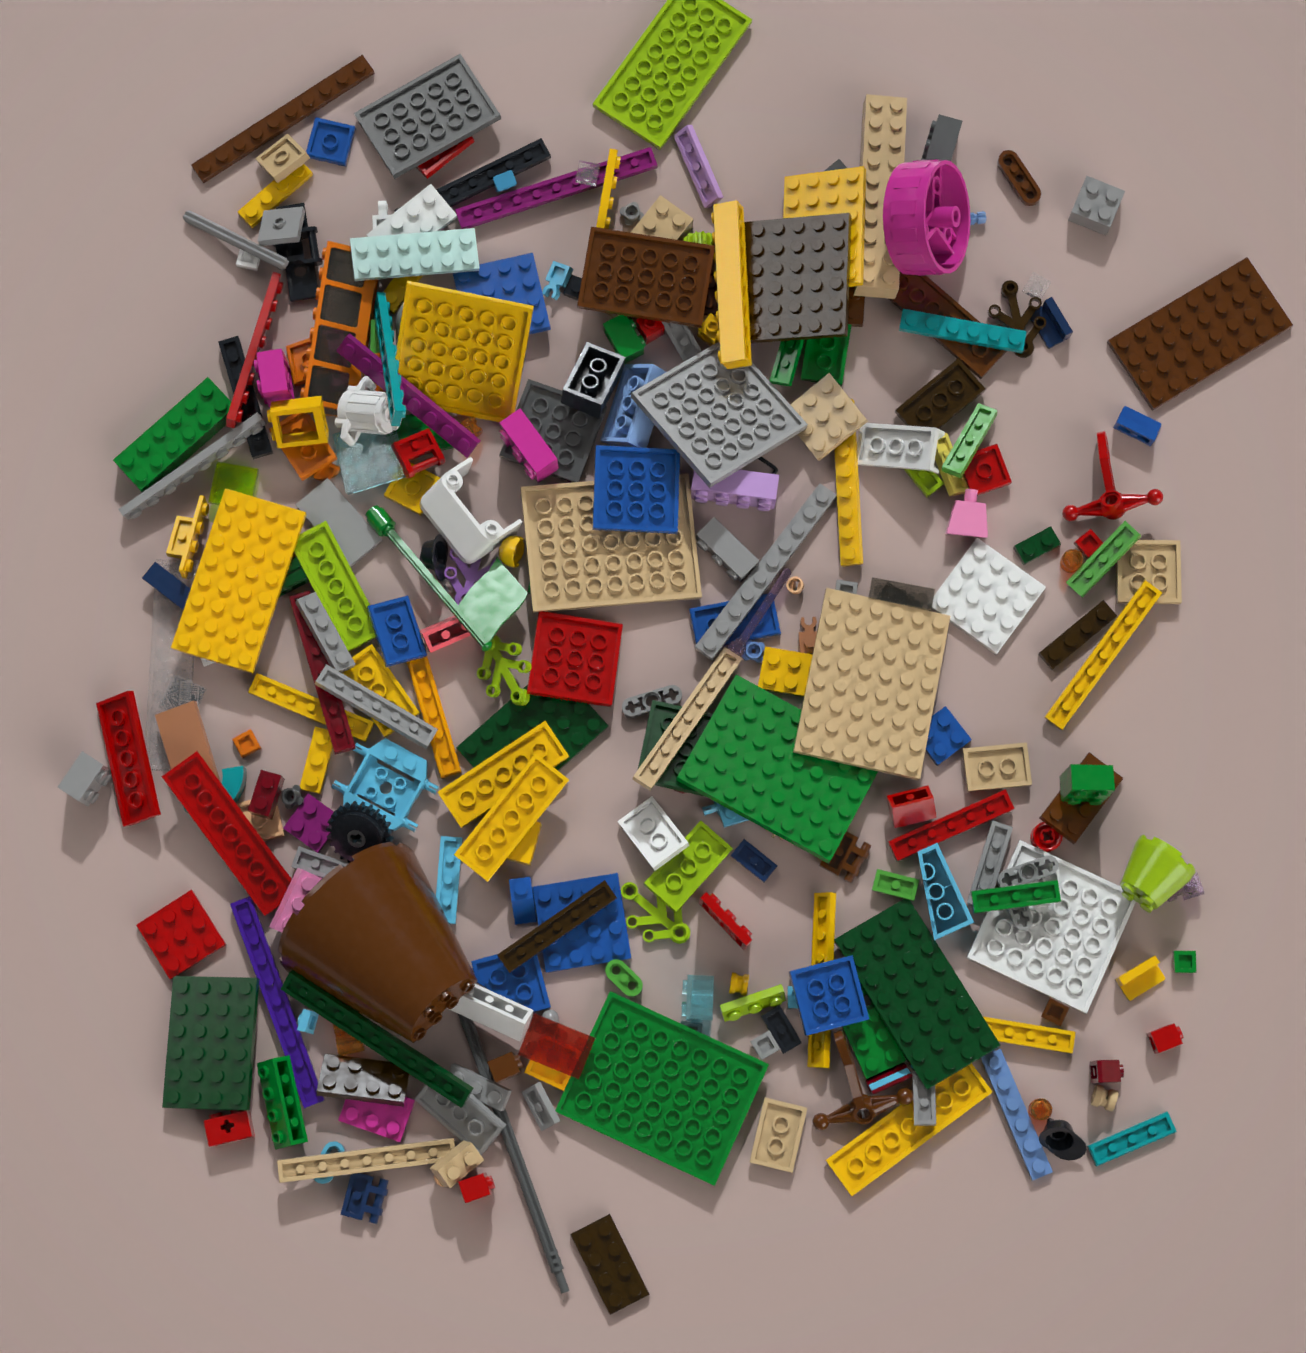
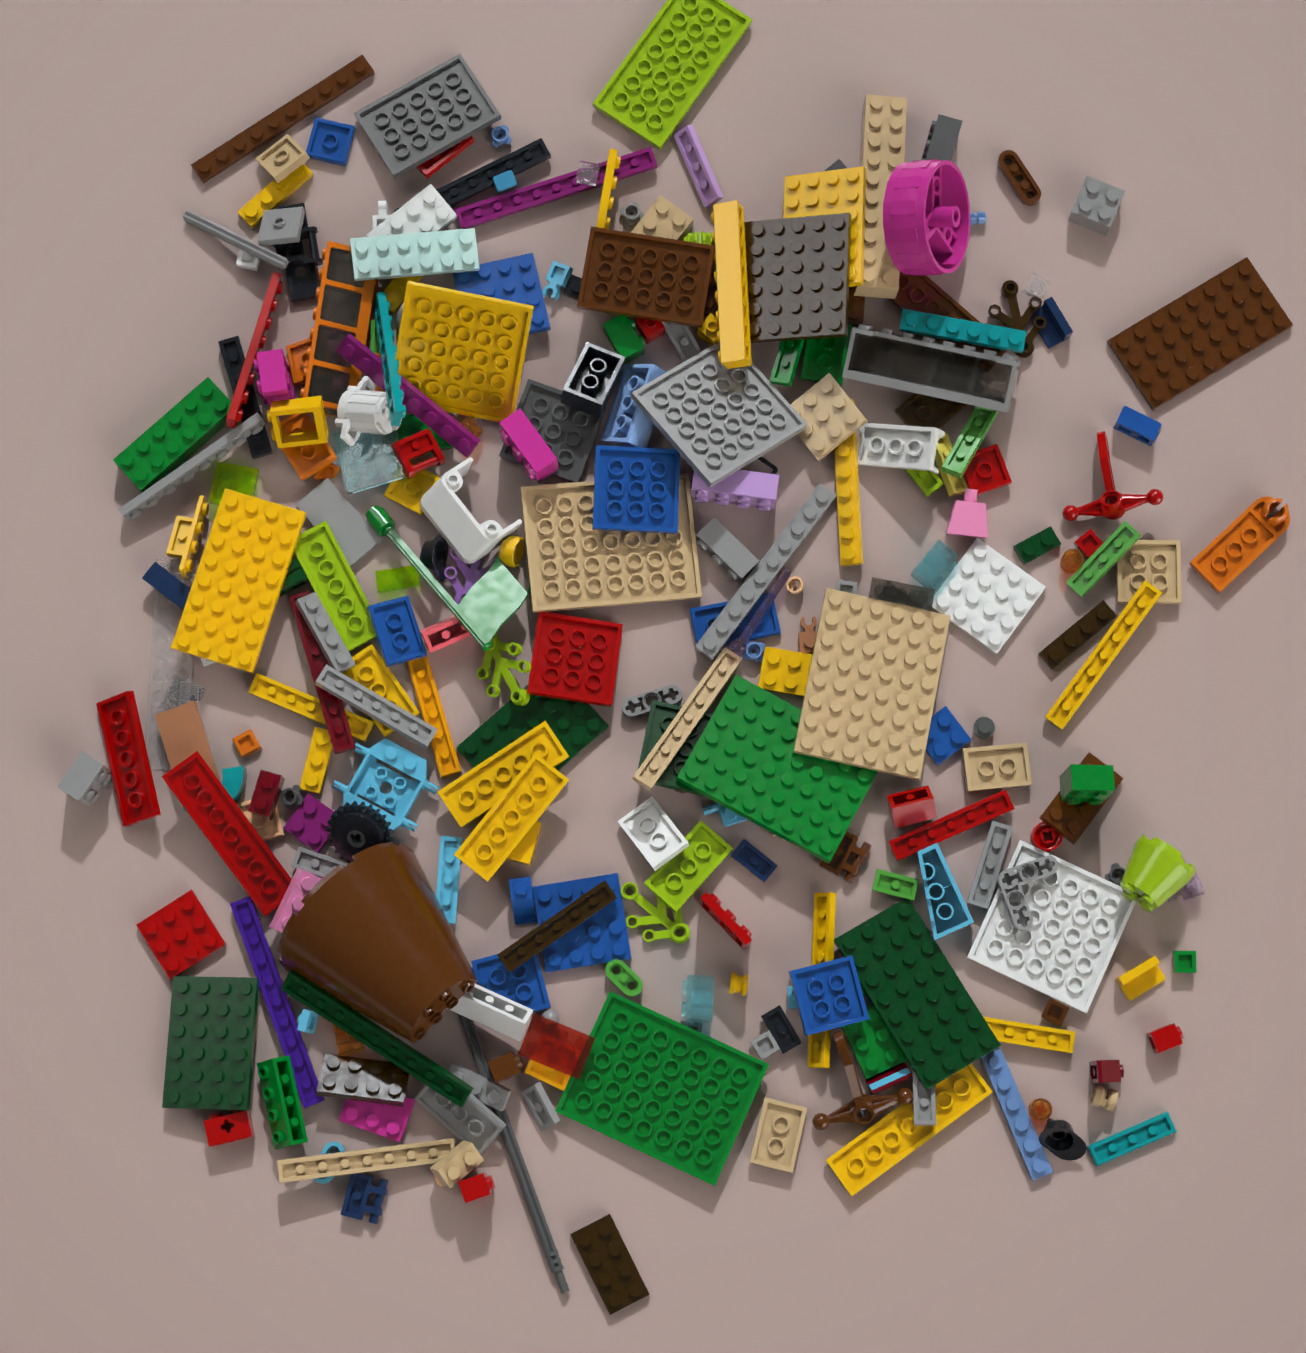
lime plate [720,984,786,1022] -> none
green plate [970,880,1061,913] -> none
none -> clear neon green plate [375,565,421,593]
none -> medium blue plate [489,125,512,148]
none -> clear smoke window [842,324,1021,413]
none -> clear light blue brick [910,540,959,591]
none -> dark grey plate [973,717,995,738]
none -> dark grey plate [1105,863,1125,886]
none -> orange plate [1189,497,1290,594]

